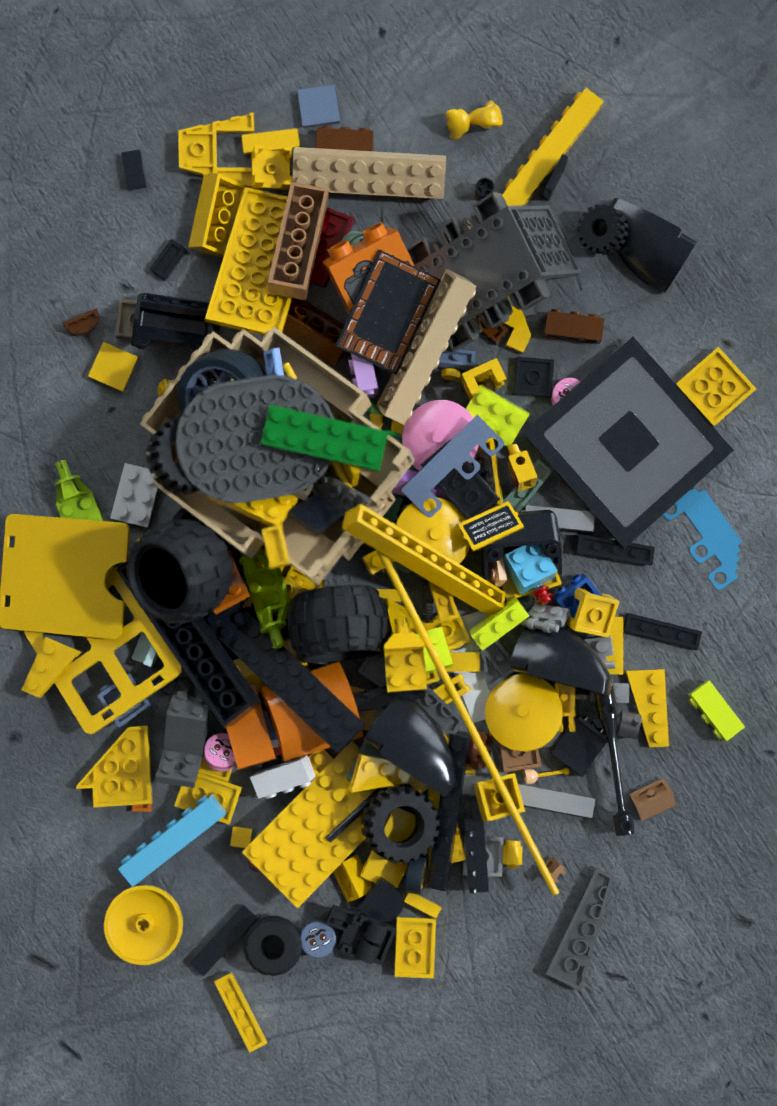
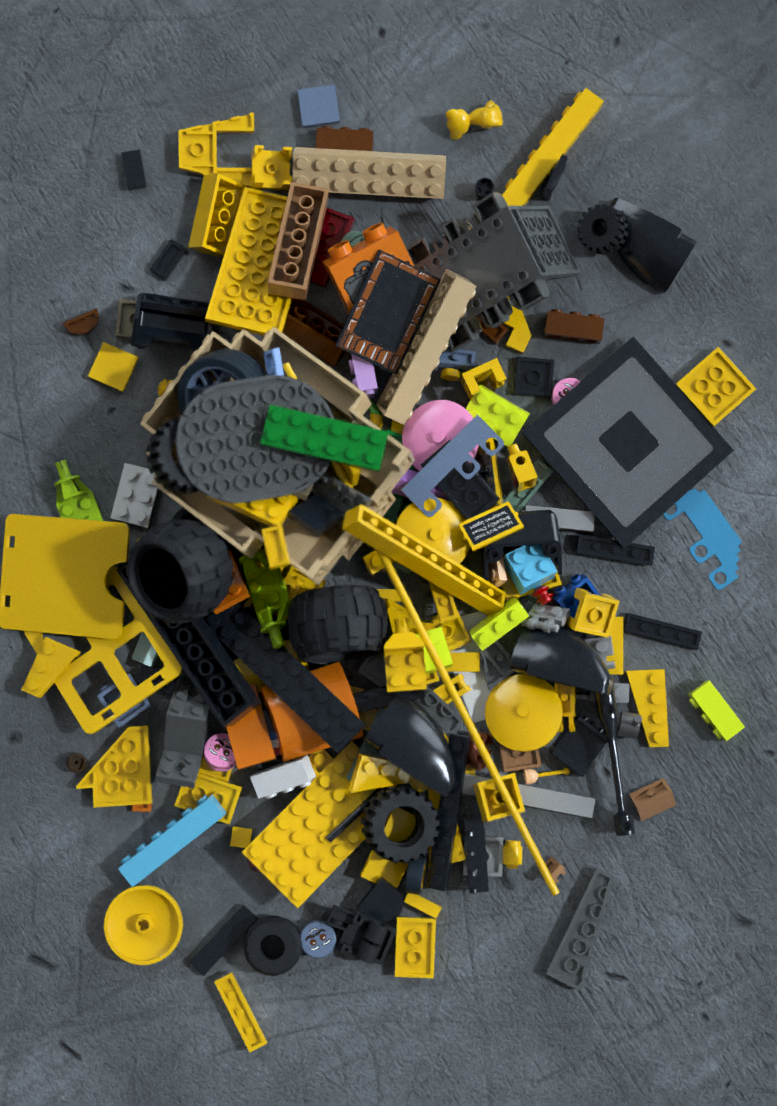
yellow tile [242,128,300,155] -> none
yellow panel [333,854,373,902] -> none
none -> dark brown tile [66,752,87,773]

